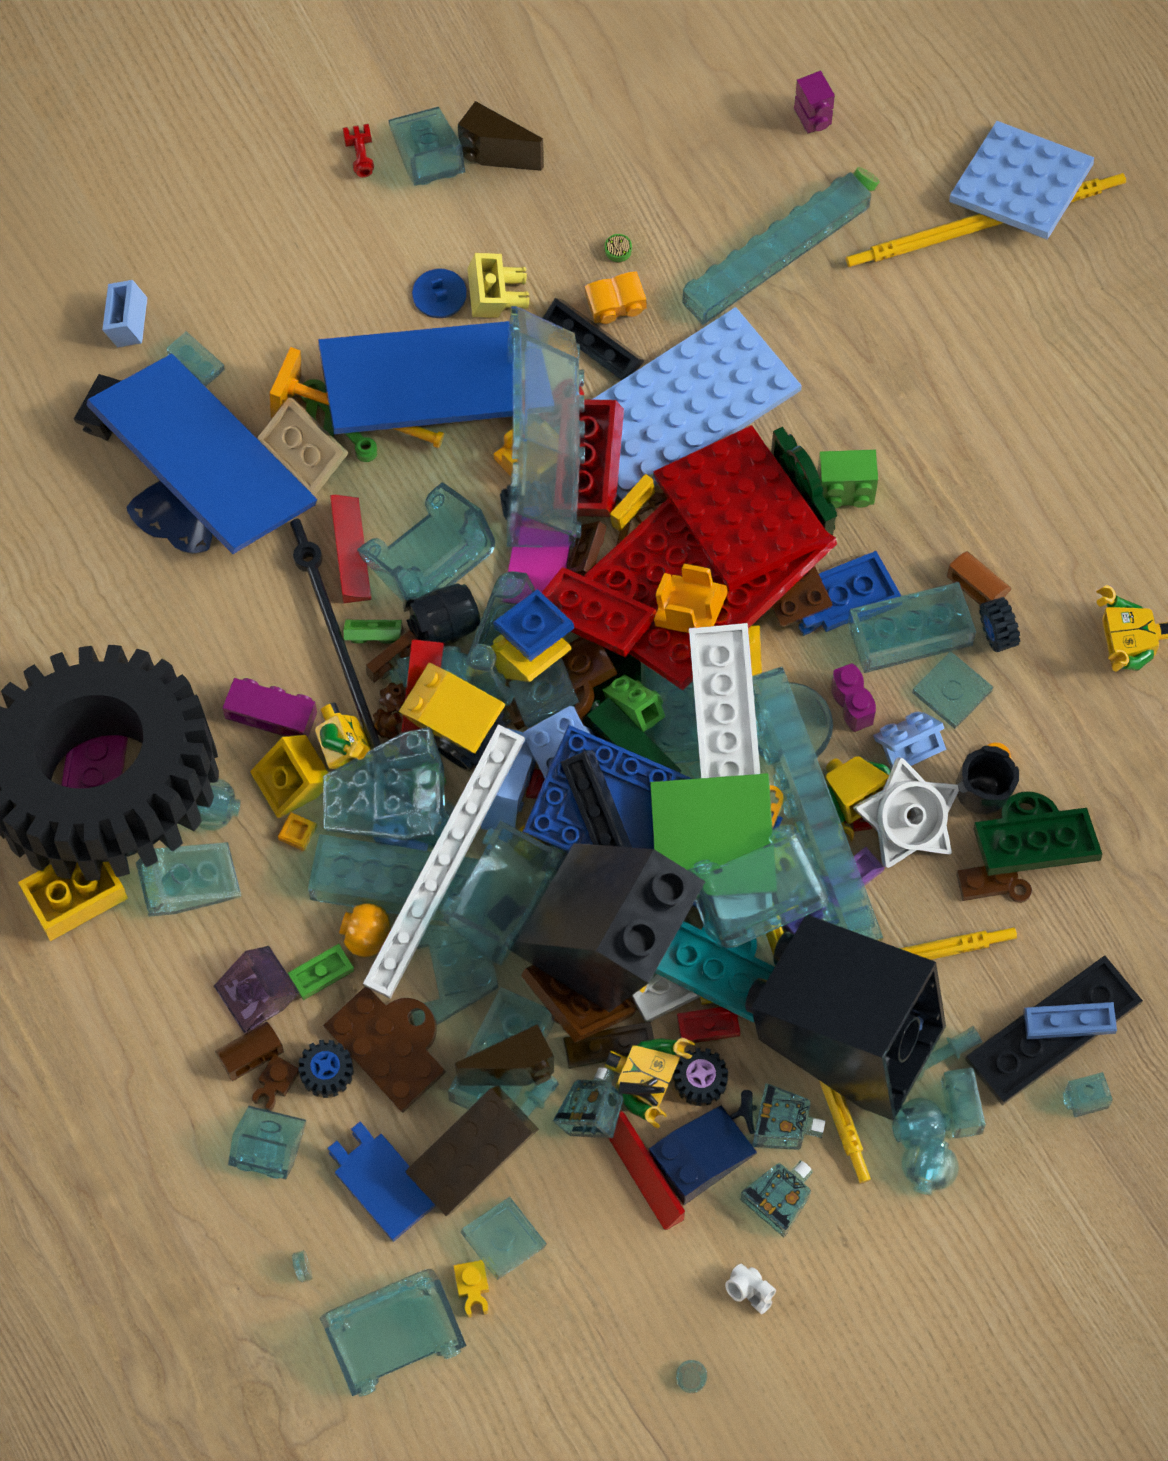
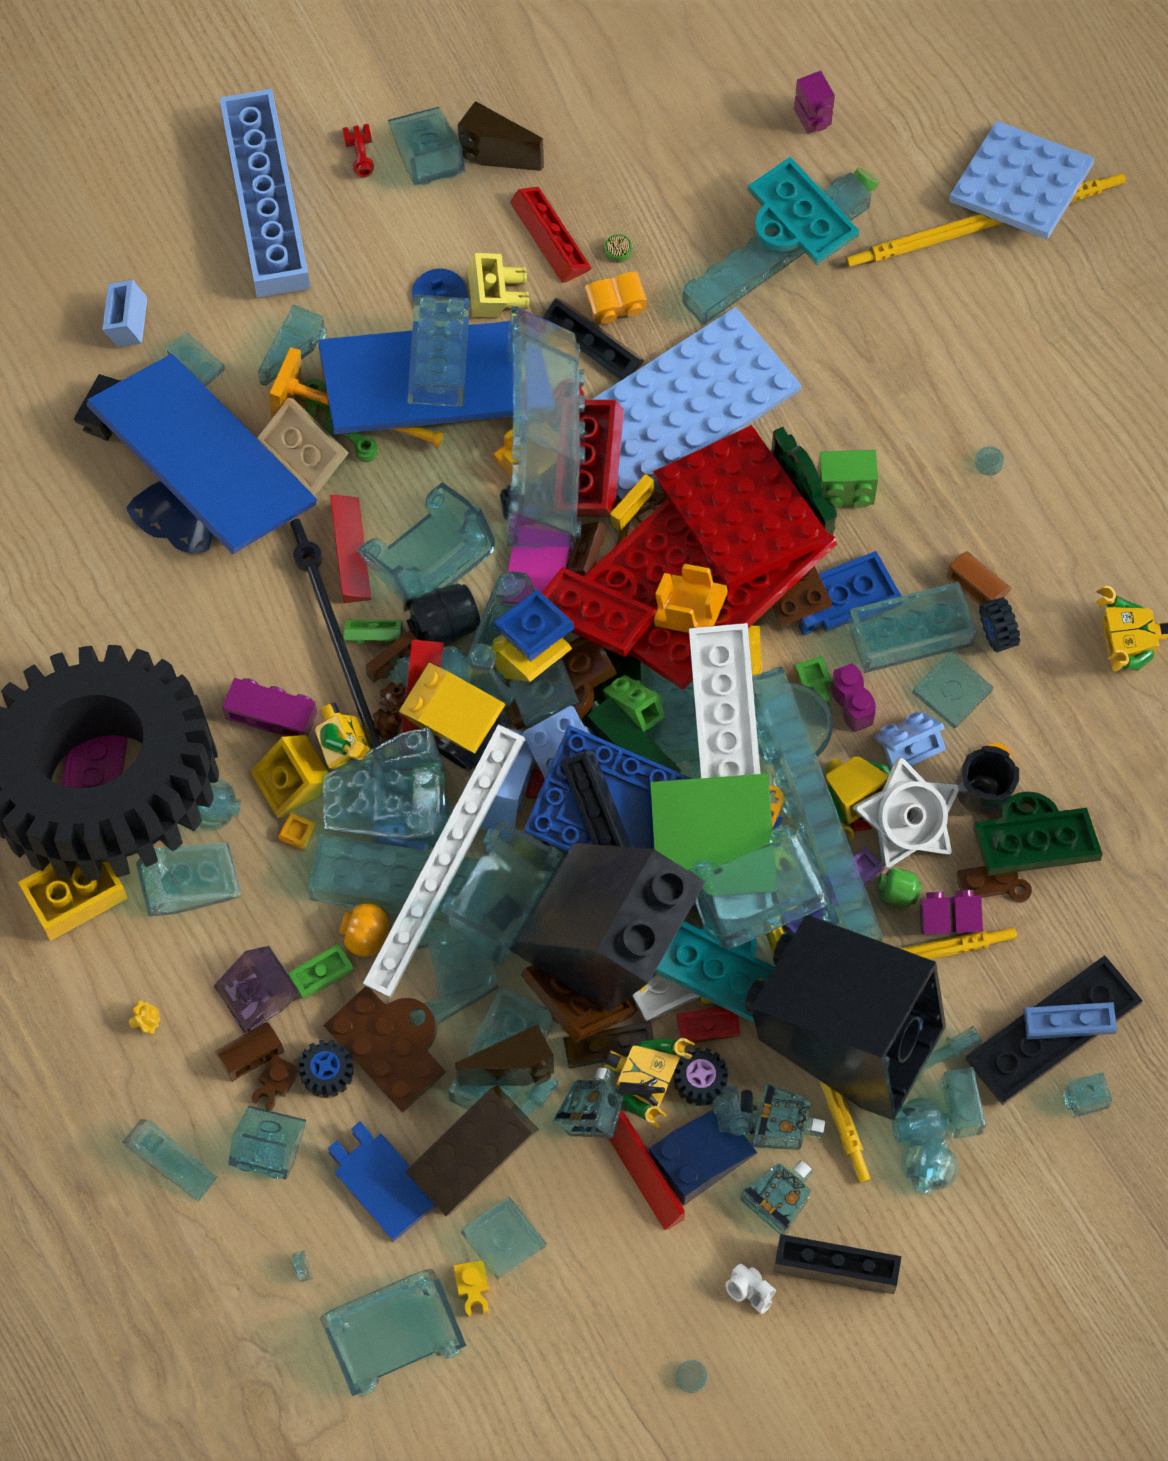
none -> clear light blue slope [122,1119,218,1201]
none -> yellow plant [129,1000,160,1035]
none -> light blue brick [219,89,311,298]
none -> clear light blue slope [258,304,327,386]
none -> clear light blue brick [407,294,470,407]
none -> red slope [511,186,592,283]
none -> clear light blue bracket [713,1085,758,1135]
none -> teal plate [748,156,860,265]
none -> black brick [773,1234,902,1294]
none -> bright green plate [795,656,832,711]
none -> bright green head [876,867,922,909]
none -> magenta piece [919,890,983,934]
none -> clear light blue tile [975,446,1004,476]

